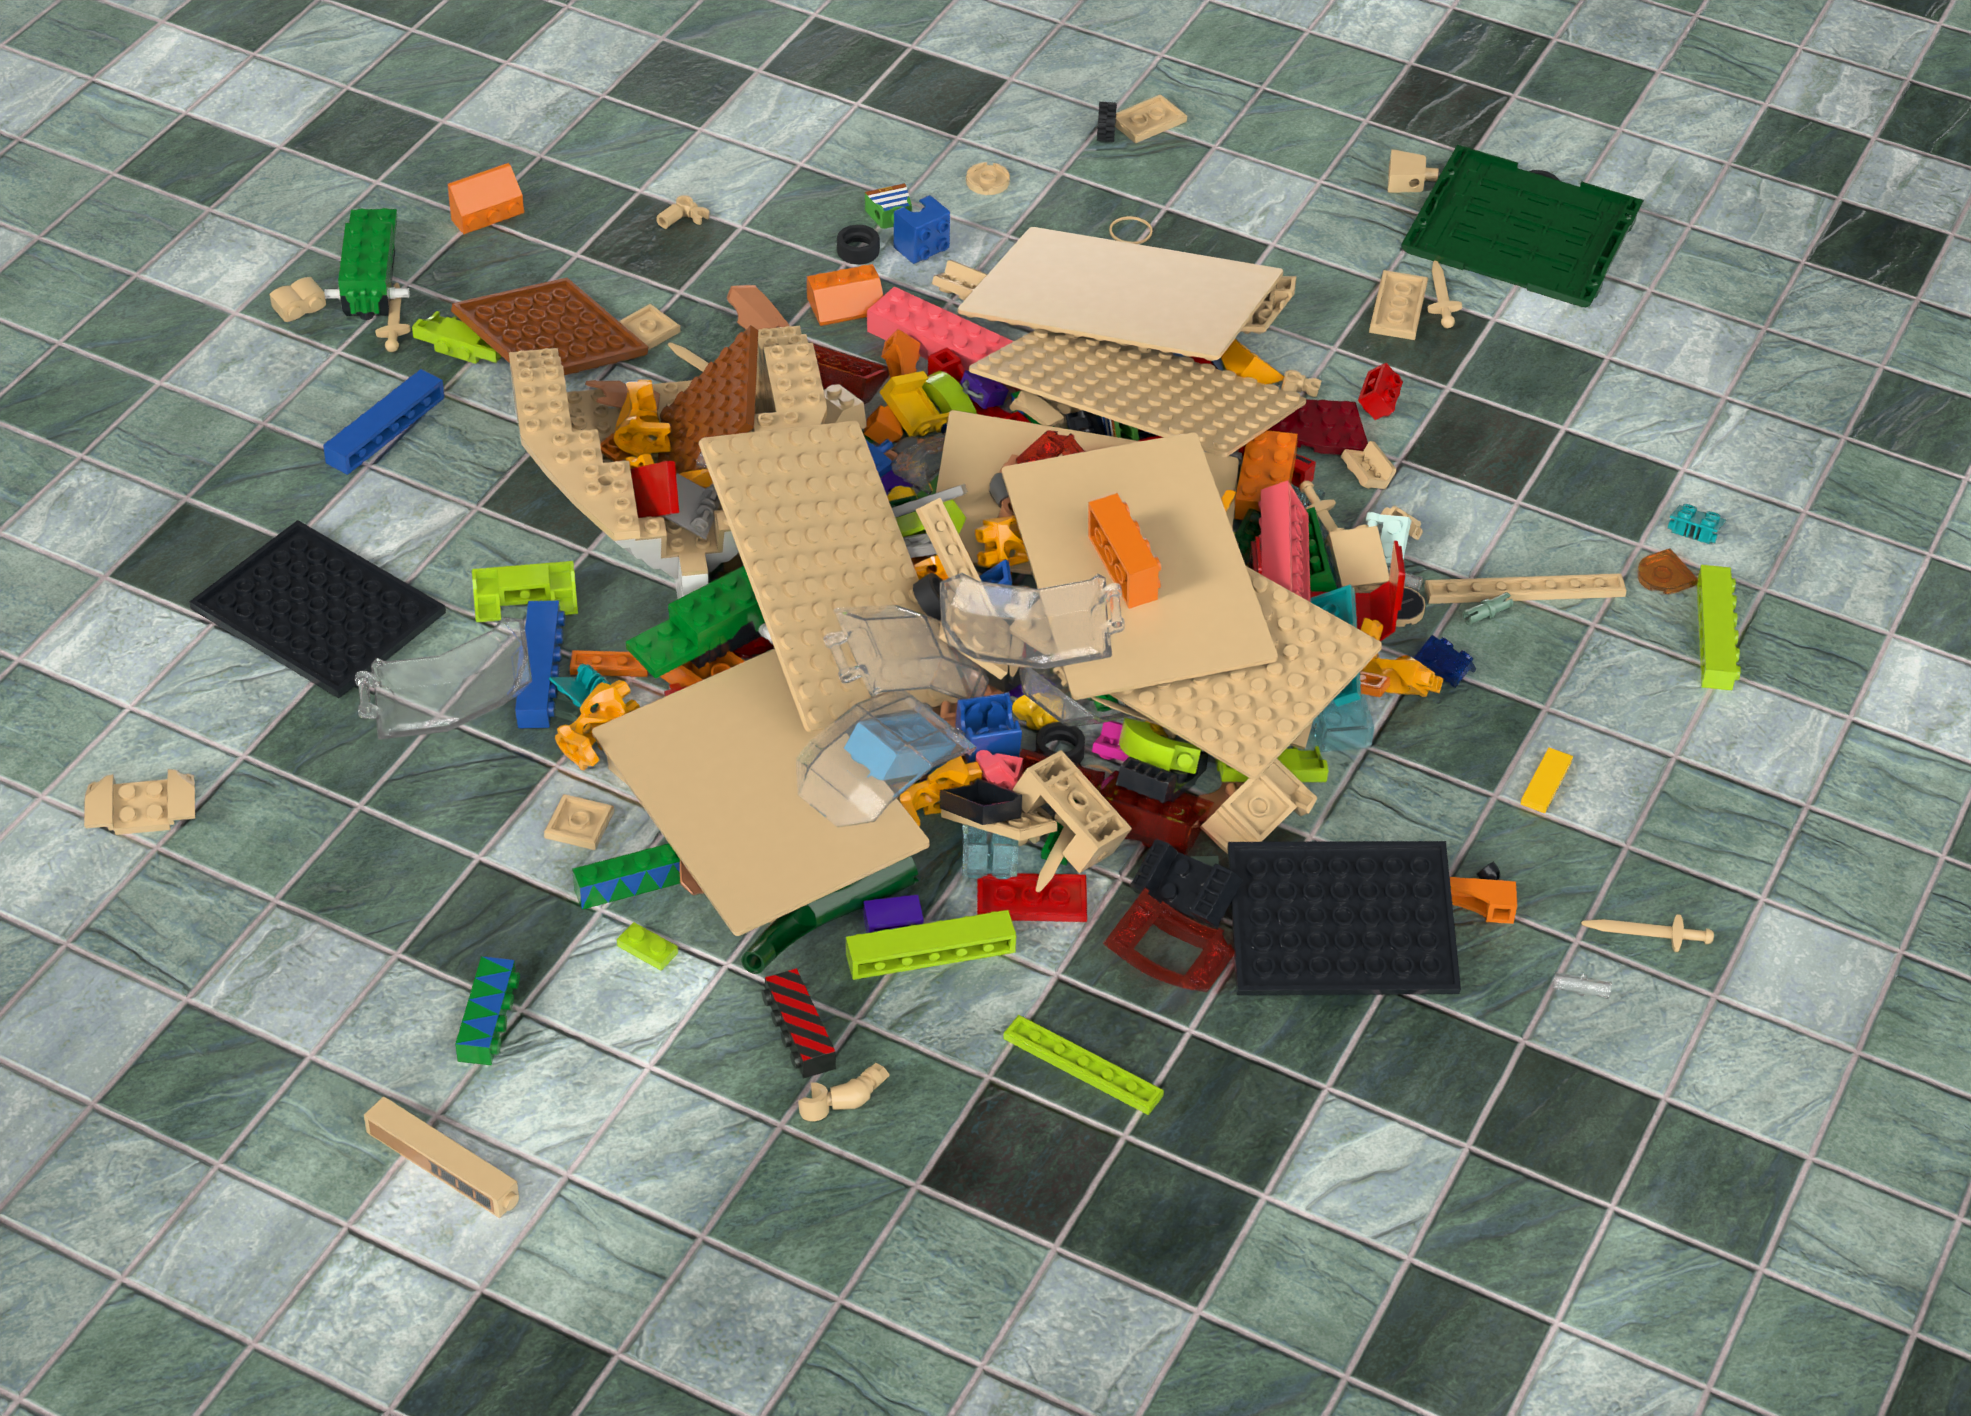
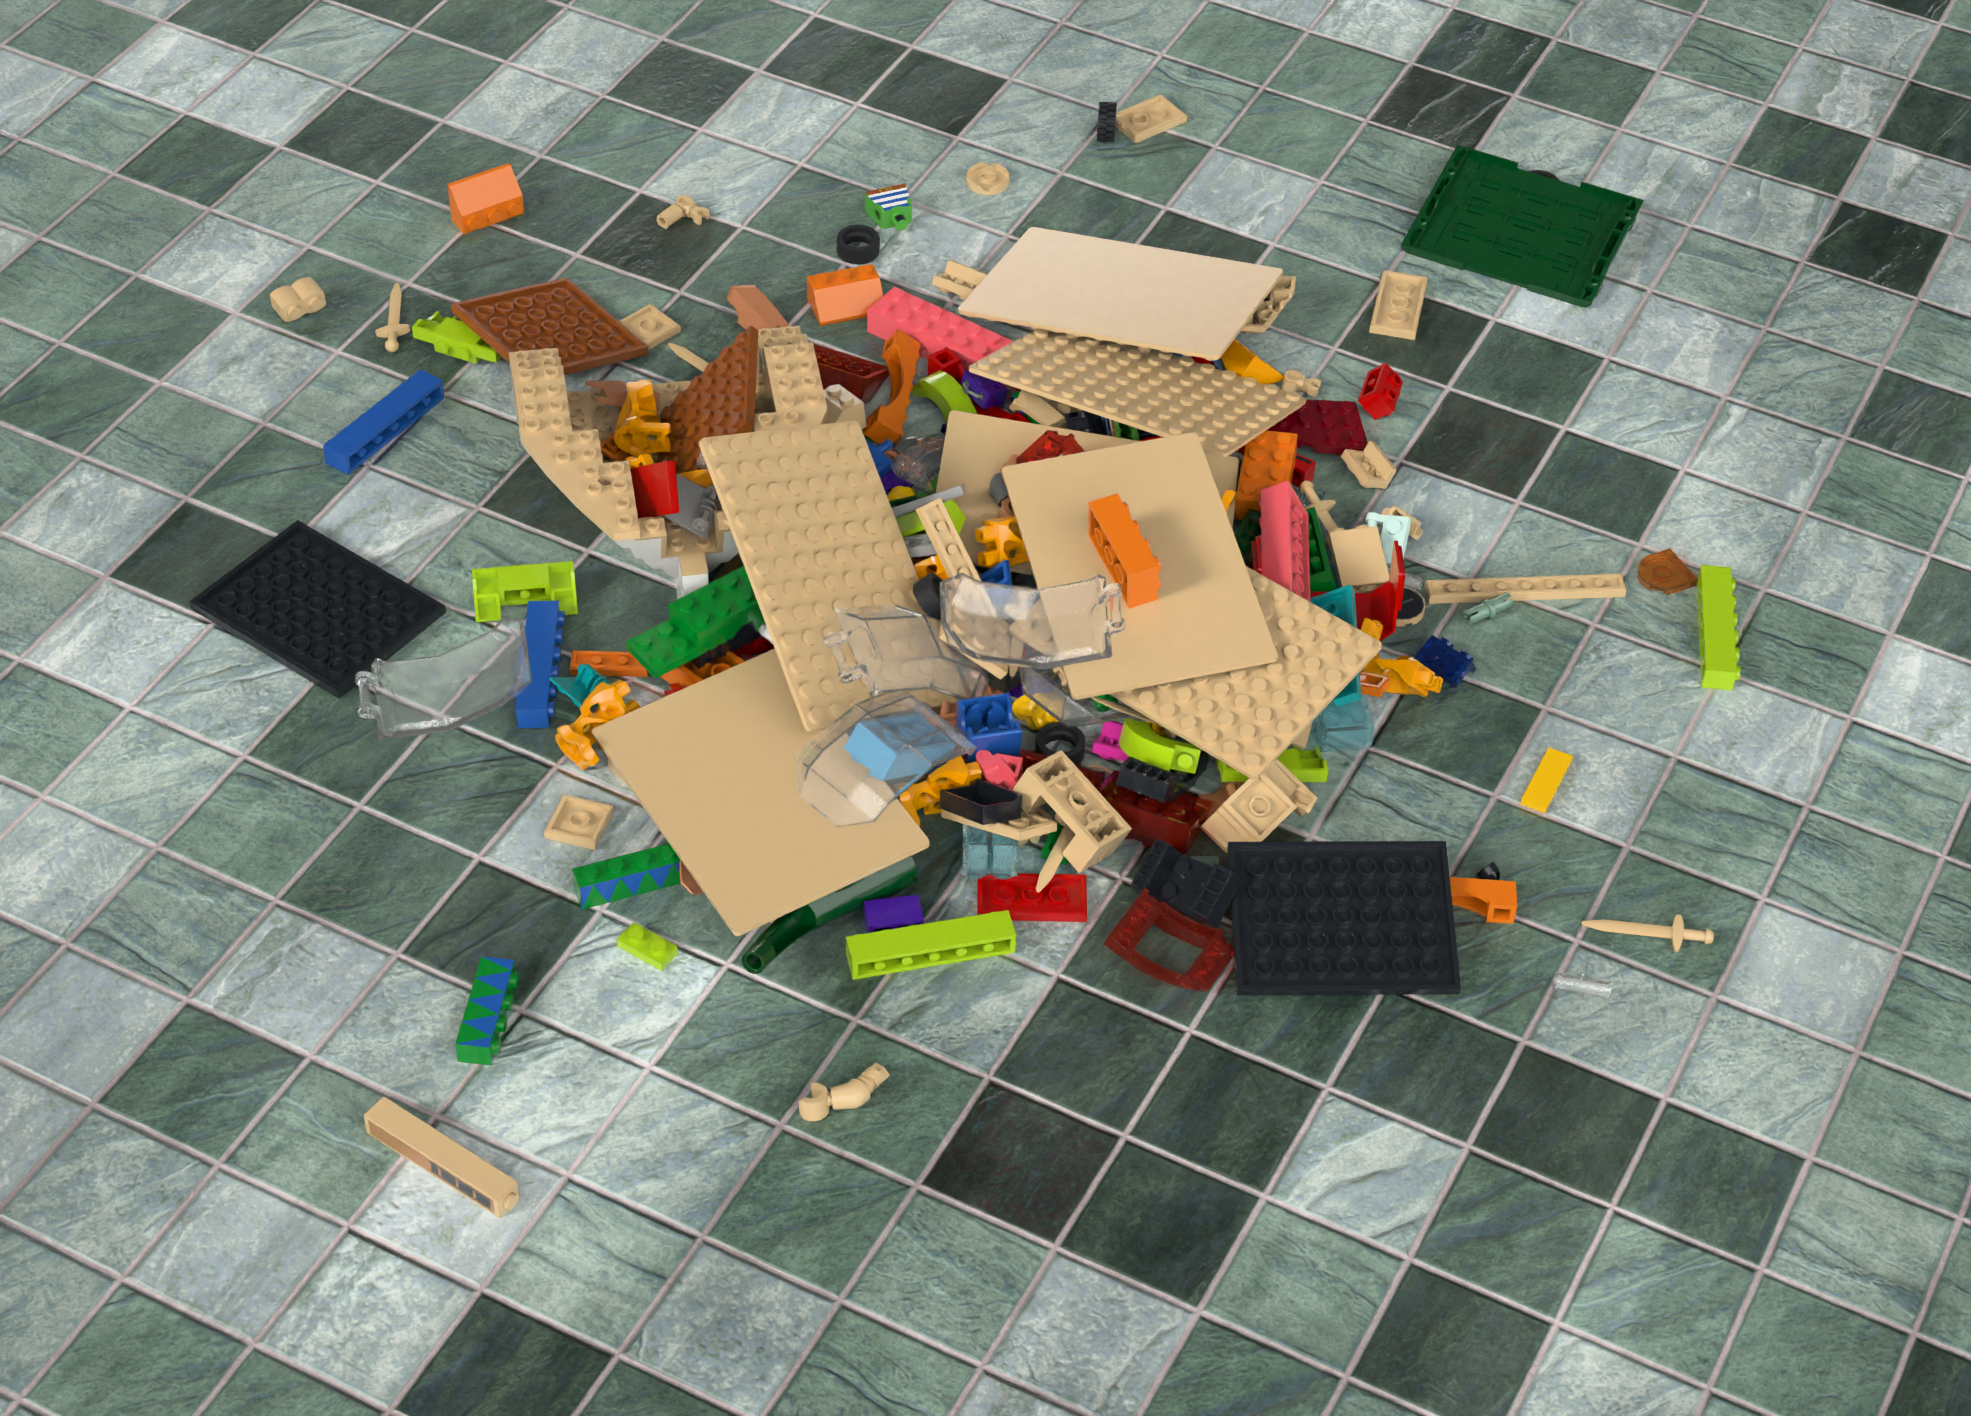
tan piece [84,769,195,835] -> none
green piece [324,208,410,320] -> none
pearl dark grey brick [762,968,836,1079] -> none
yellow panel [879,371,949,436] -> none
blue piece [894,195,950,264] -> none
lime tile [1003,1015,1164,1115] -> none
tan piece [1109,216,1152,244] -> none
tan torso [1388,149,1439,193] -> none
tan sword [1428,261,1462,328] -> none
teal hinge [1668,504,1726,544] -> none

